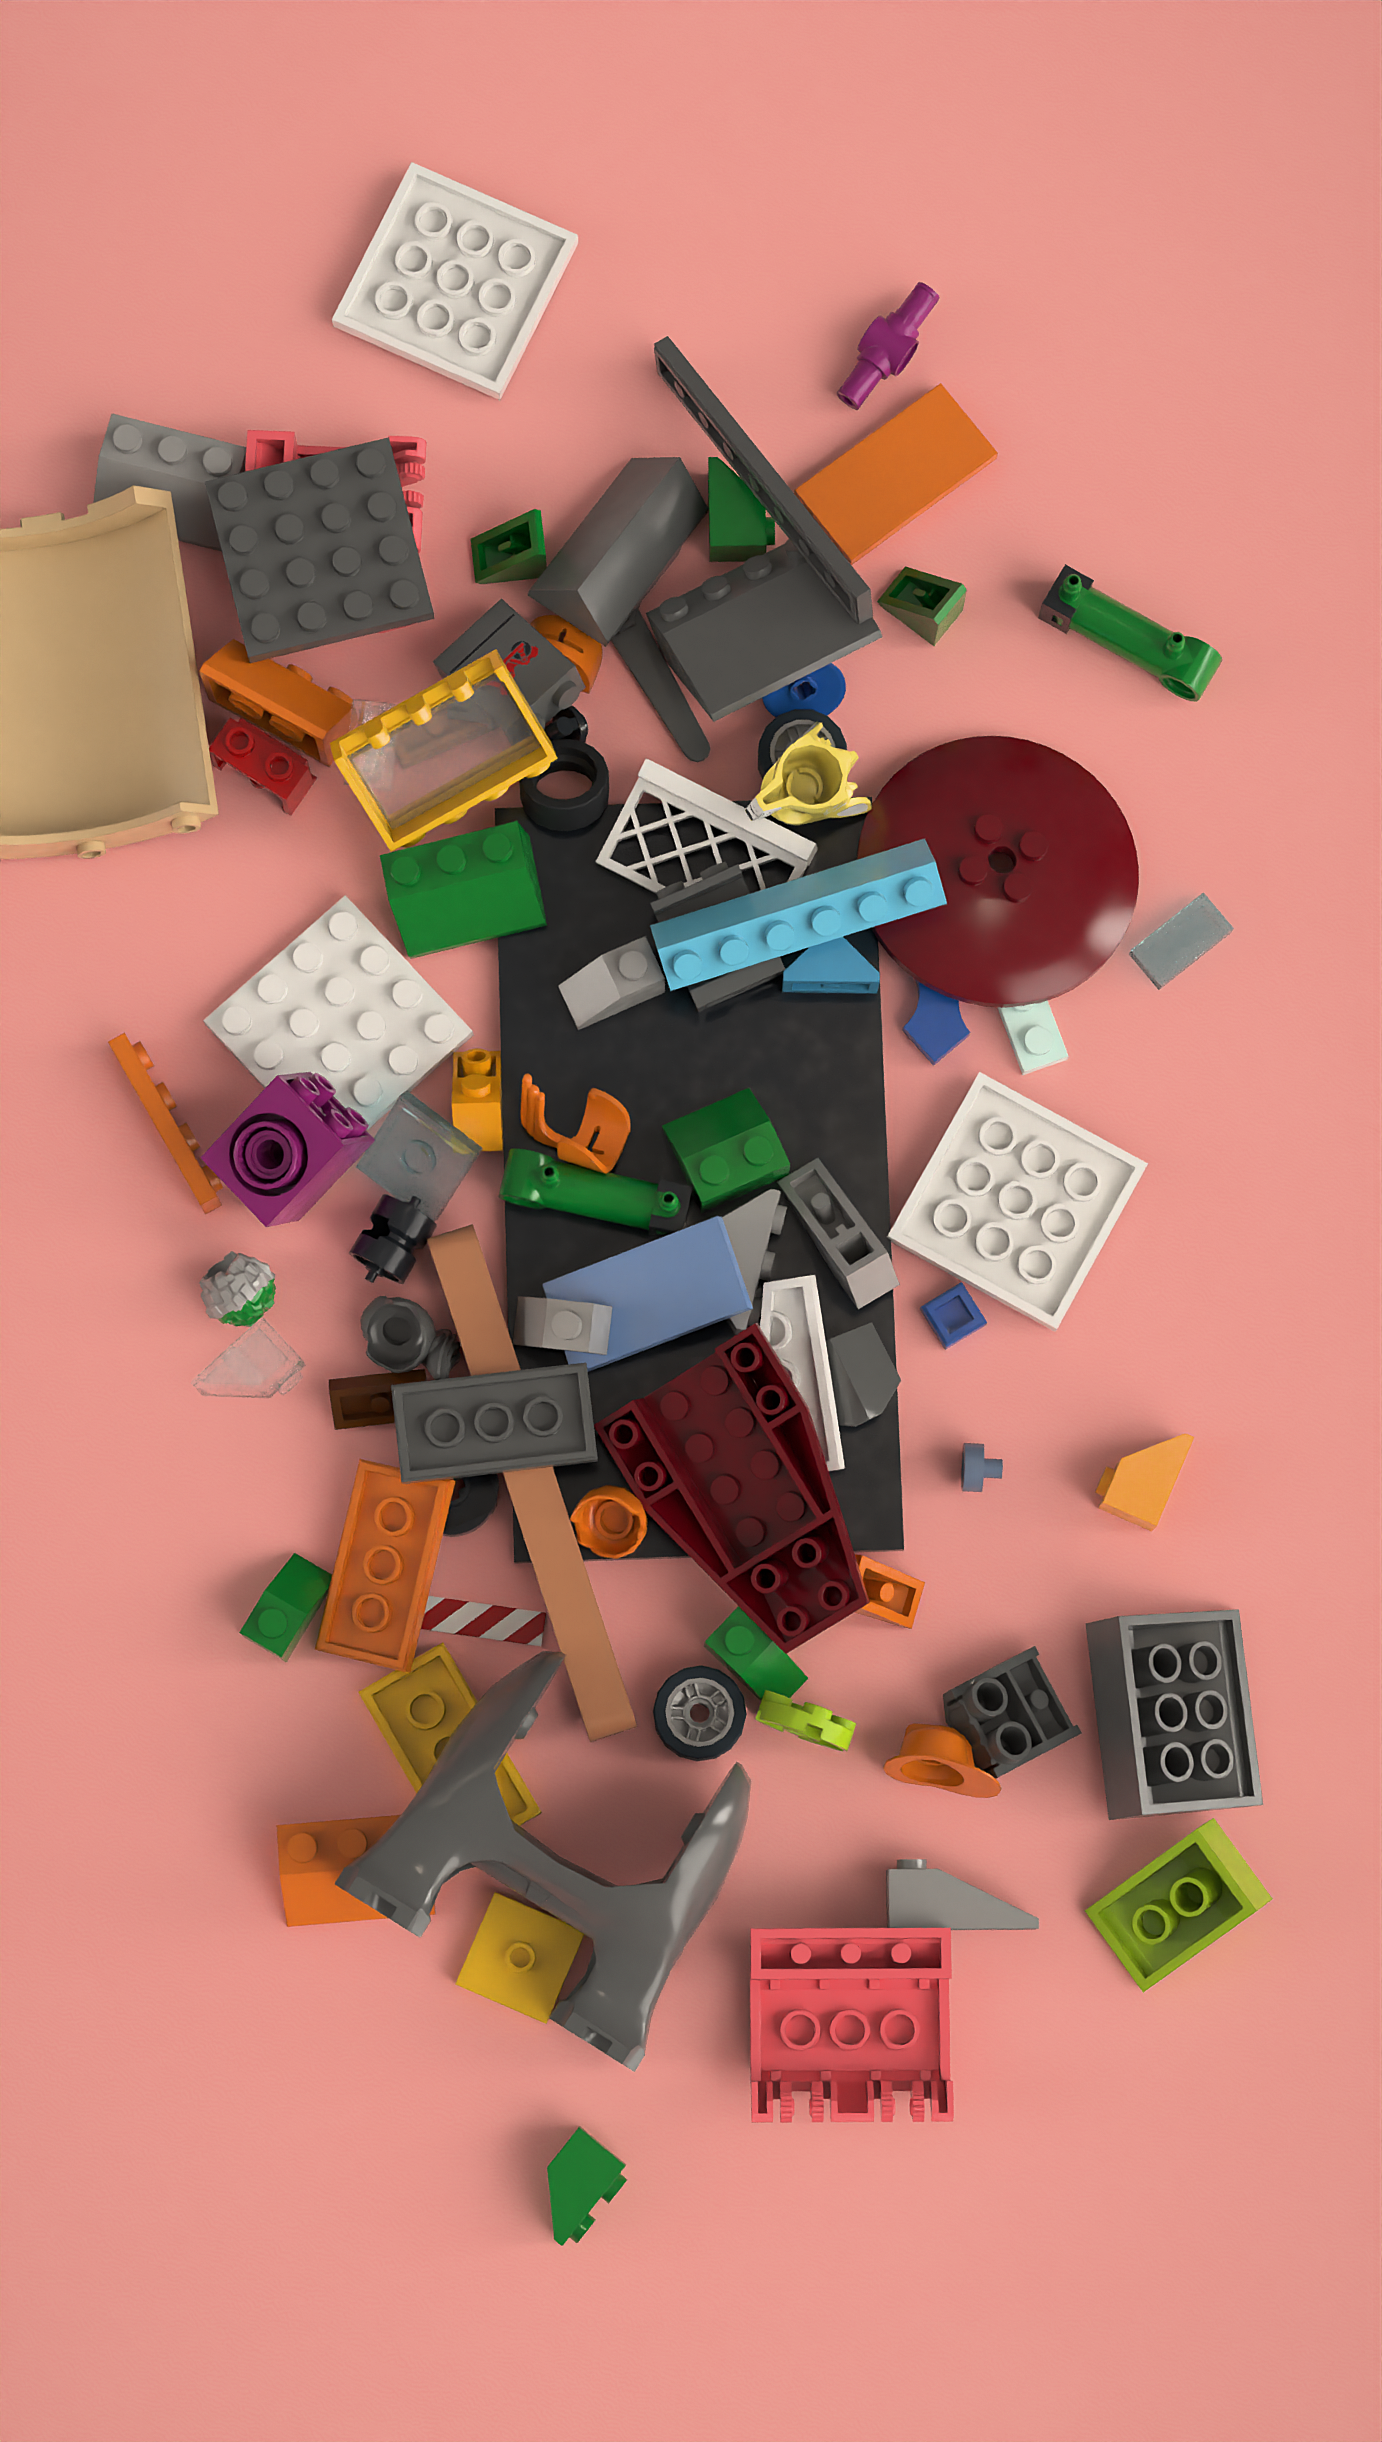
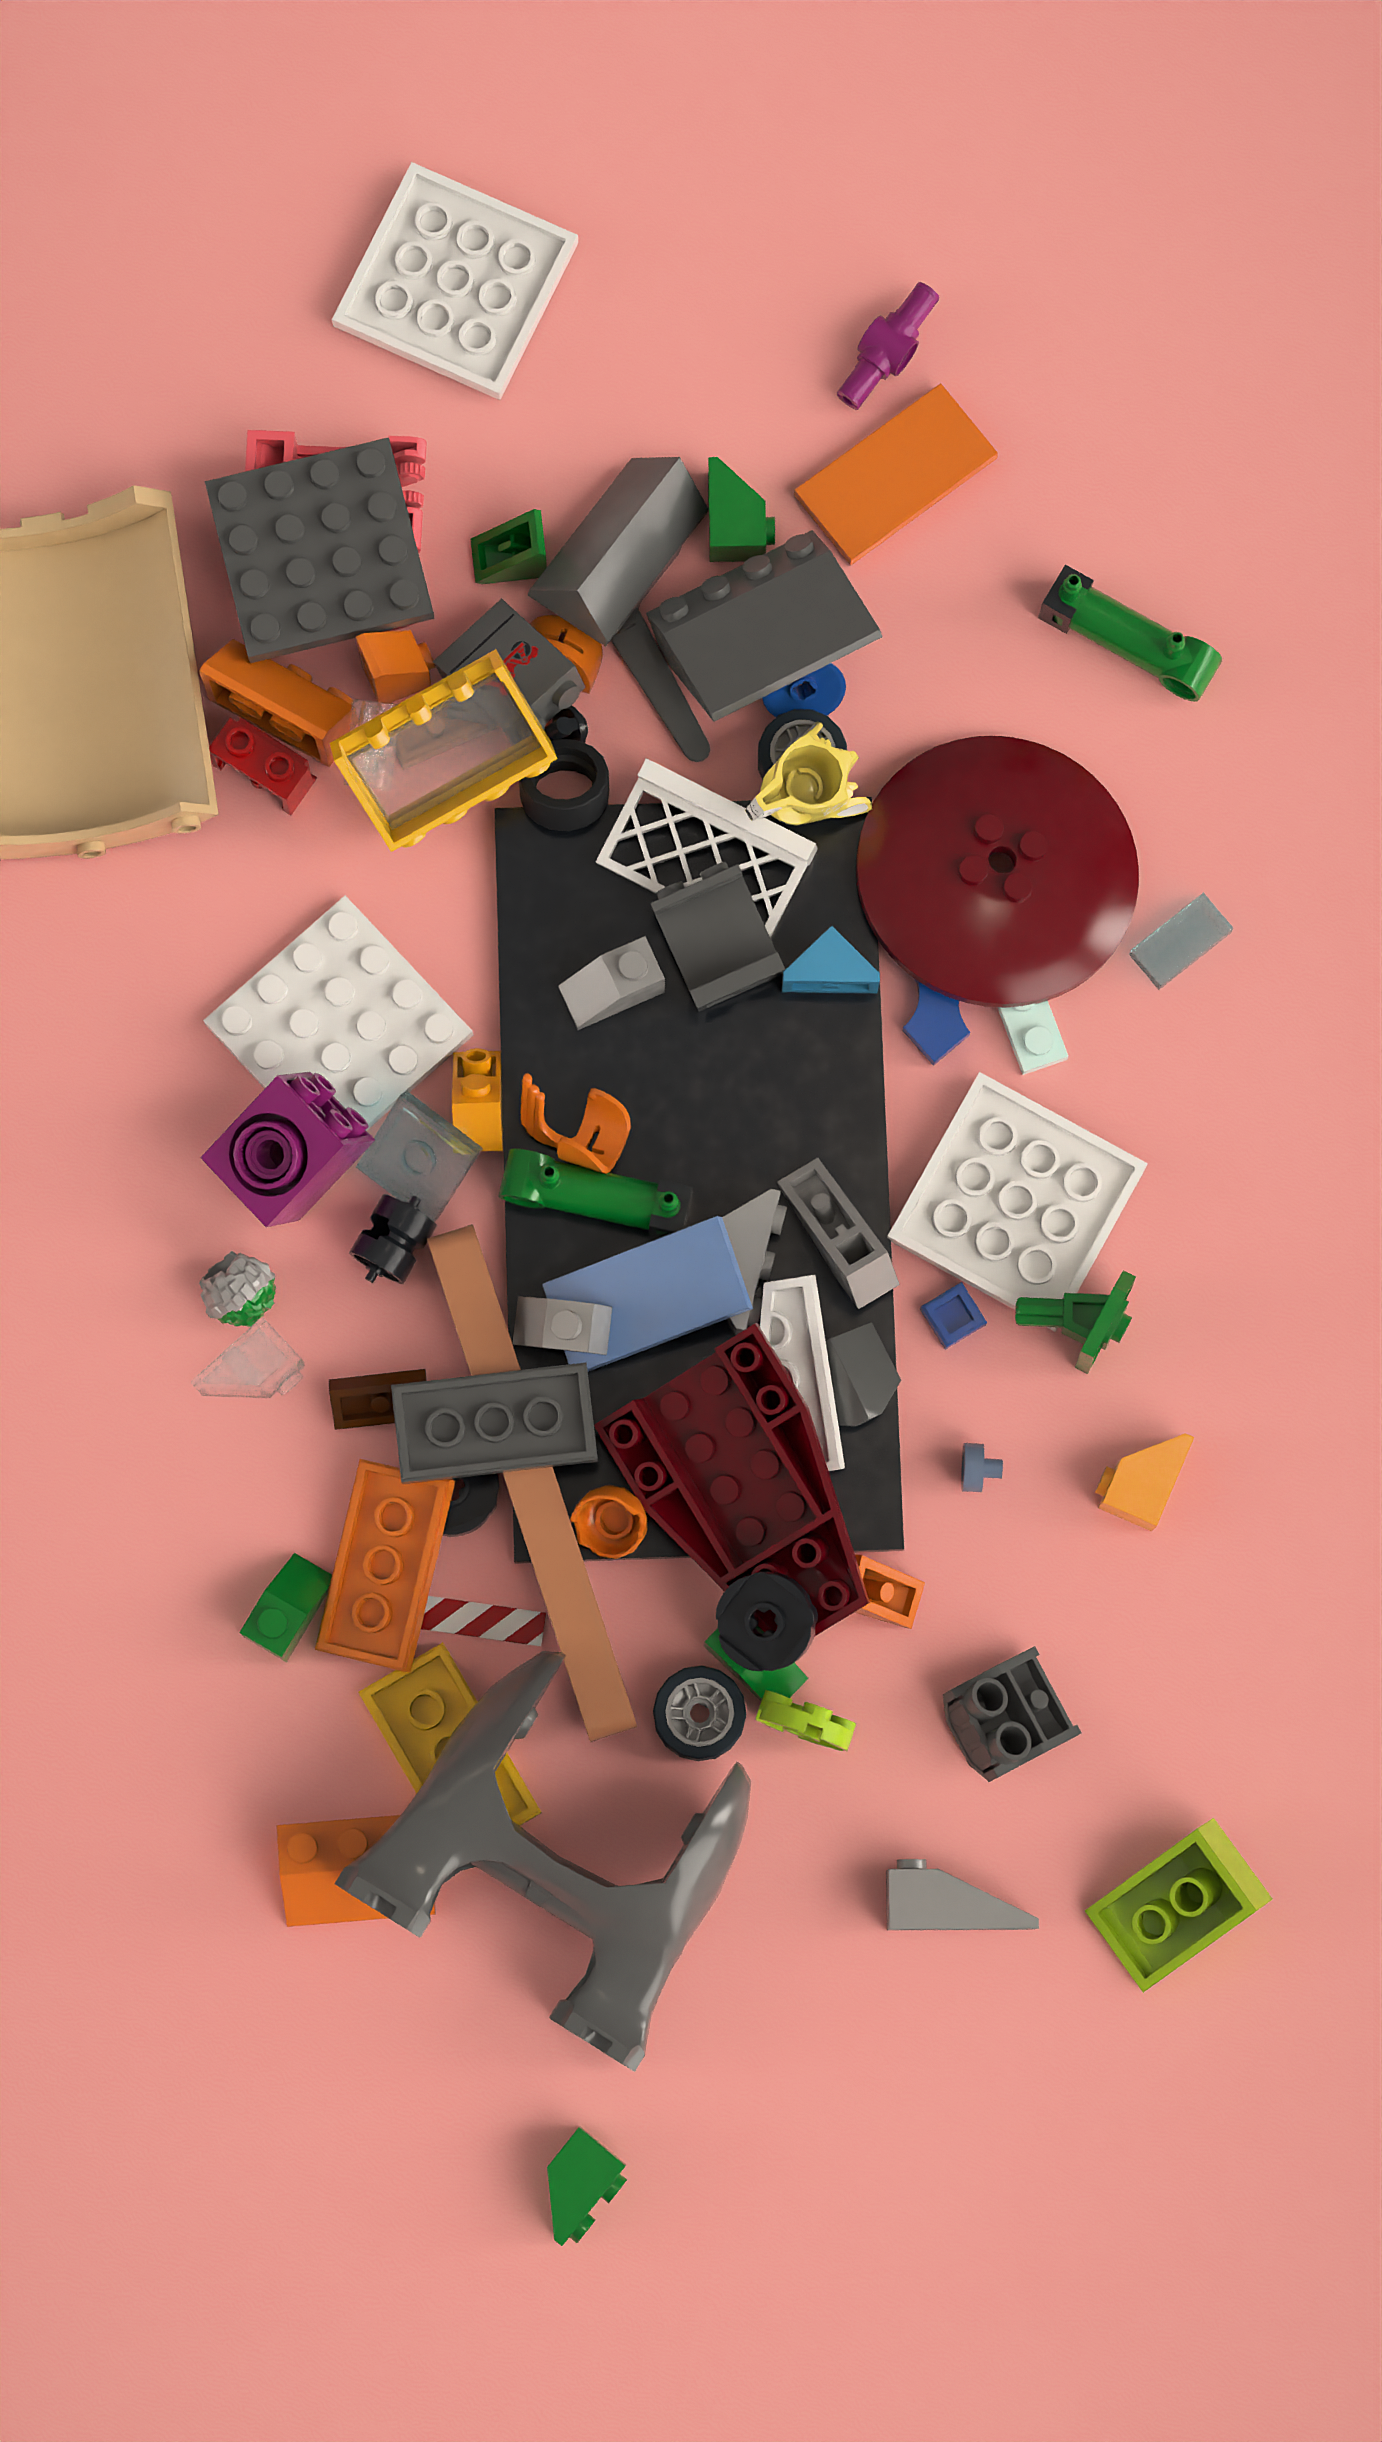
light grey slope [93,414,246,552] -> none
orange plate [108,1032,224,1215] -> none
dark grey hair [360,1296,461,1380] -> none
green slope [380,821,547,959] -> none
yellow plate [455,1892,585,2024] -> none
medium azure brick [650,838,947,991] -> none
dark grey tile [654,336,873,624] -> none
green slope [662,1088,790,1214] -> none
coral slope [750,1928,954,2123] -> none
green slope [877,566,967,646] -> none
orange piece [883,1723,1002,1798] -> none
dark grey slope [1086,1609,1263,1820] -> none
none -> orange slope [355,630,436,707]
none -> black plate [716,1570,818,1672]
none -> green piece [1015,1270,1136,1374]

